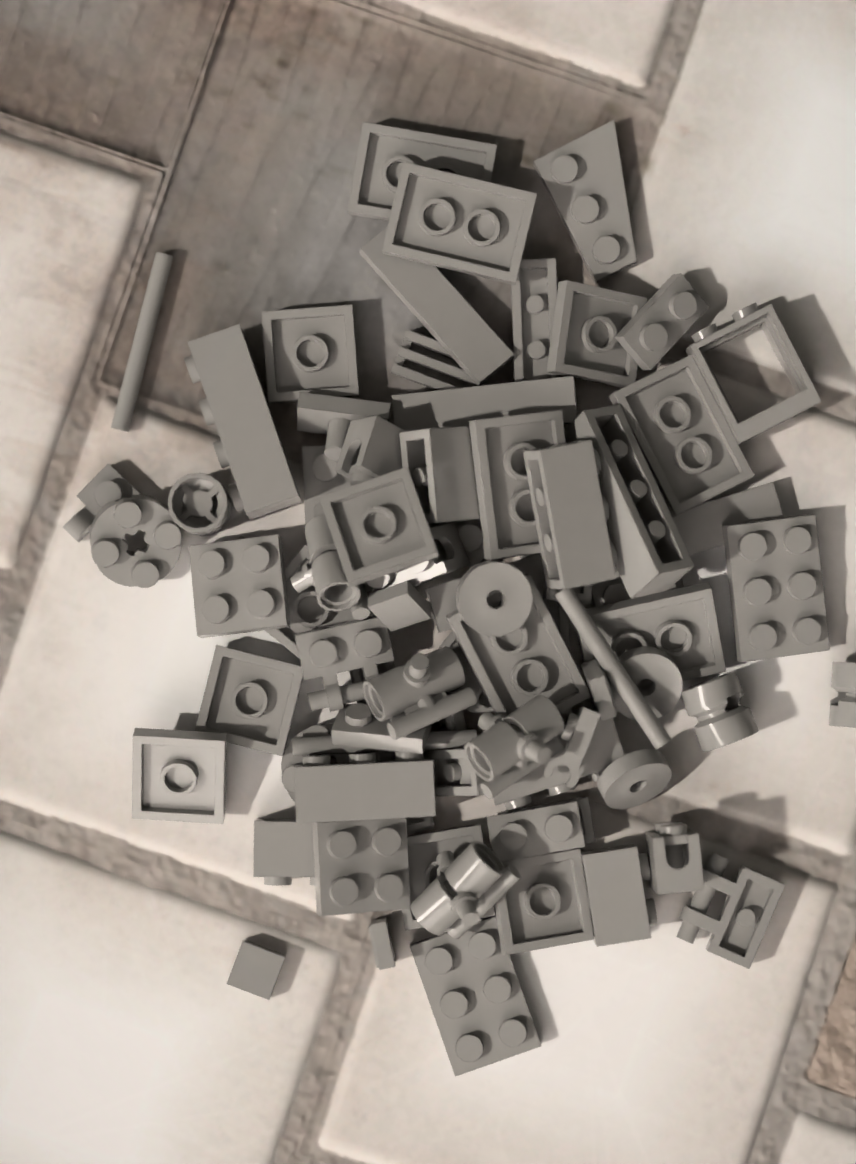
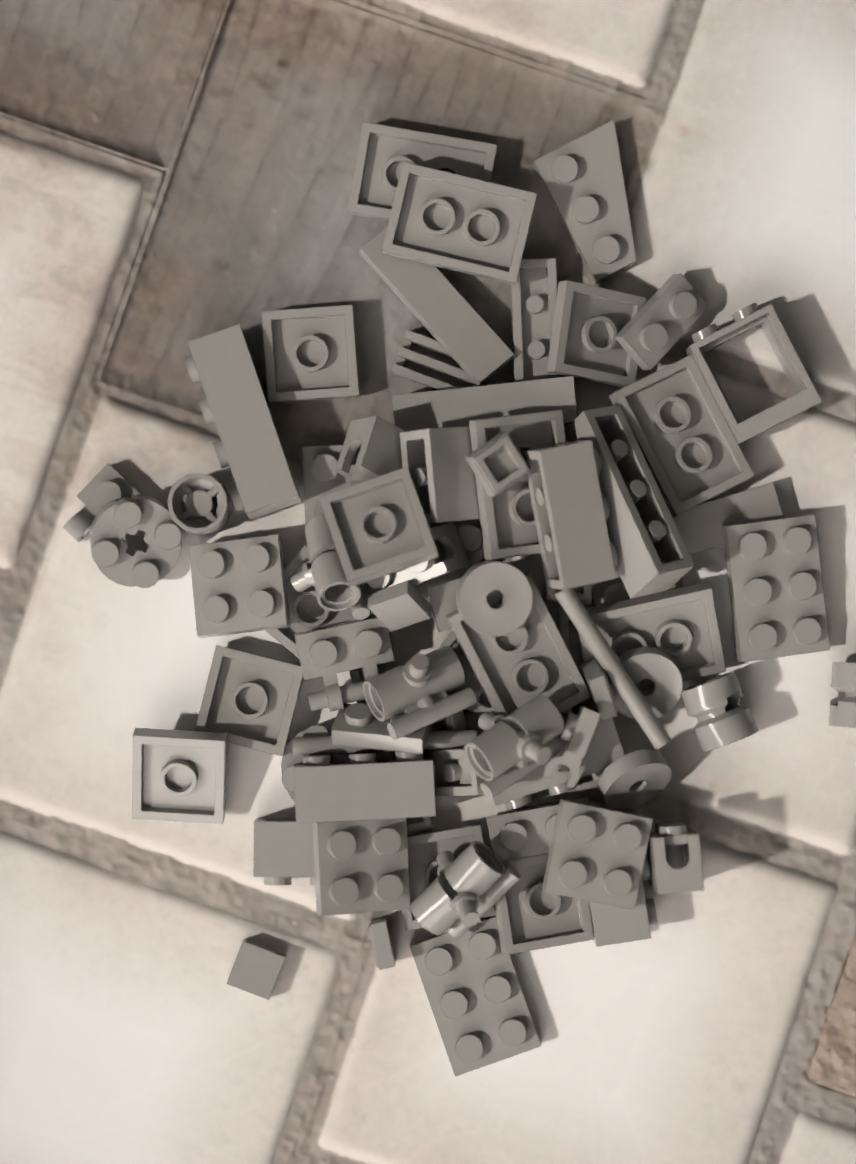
light grey bar [111,252,173,432] -> none
light grey tile [297,392,391,461] -> none
light grey plate [676,853,785,969] -> none
none -> light grey tile [465,431,532,497]
none -> light grey plate [542,799,653,910]

